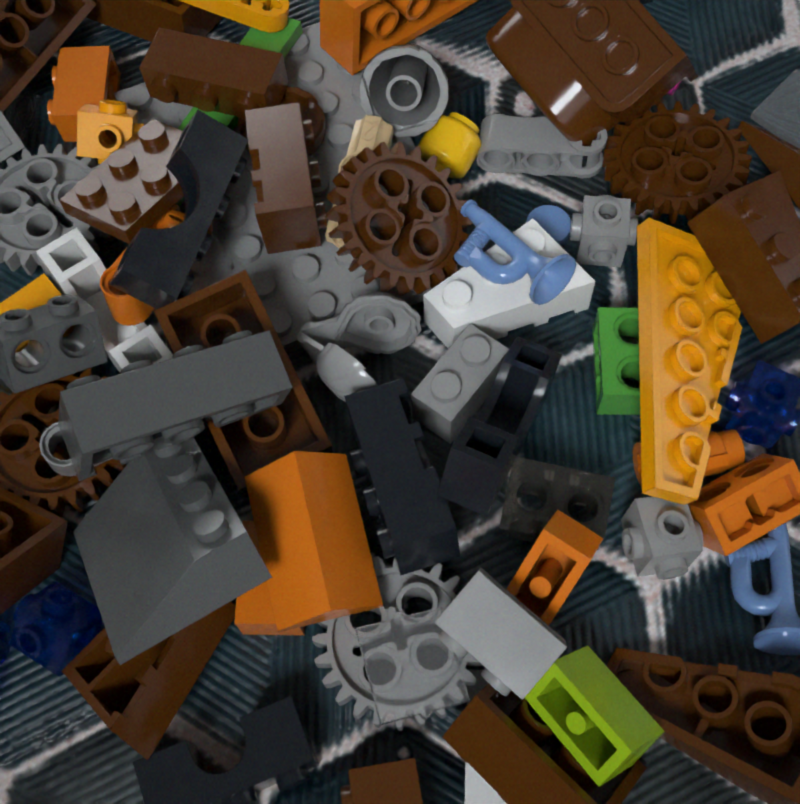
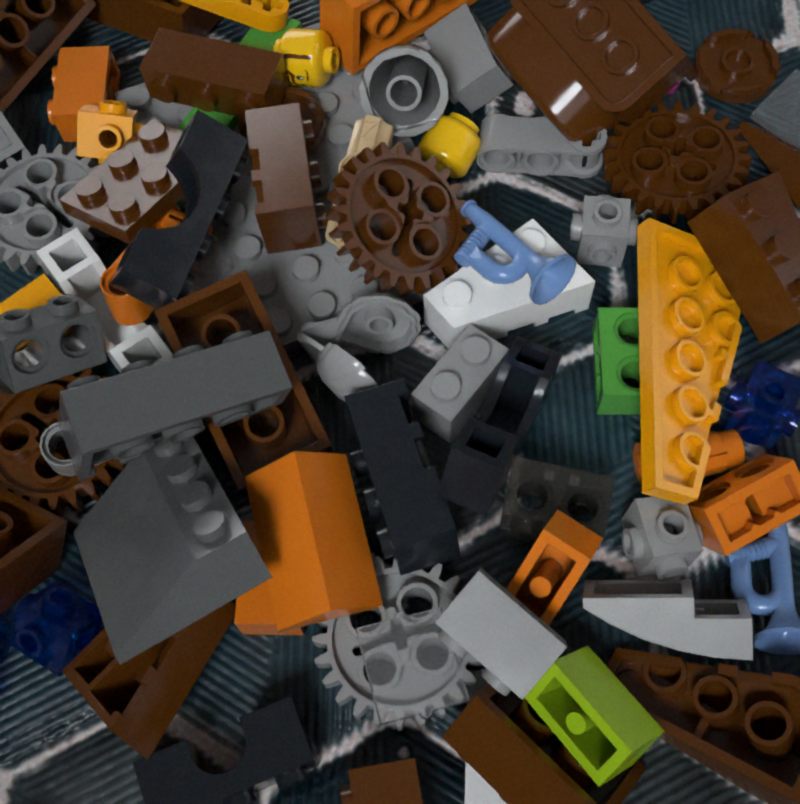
medium blue tile [526,205,571,247] -> none
none -> yellow head [273,28,340,88]
none -> light grey brick [424,2,514,113]
none -> light grey slope [582,579,753,661]
none -> reddish brown tile [693,29,780,104]

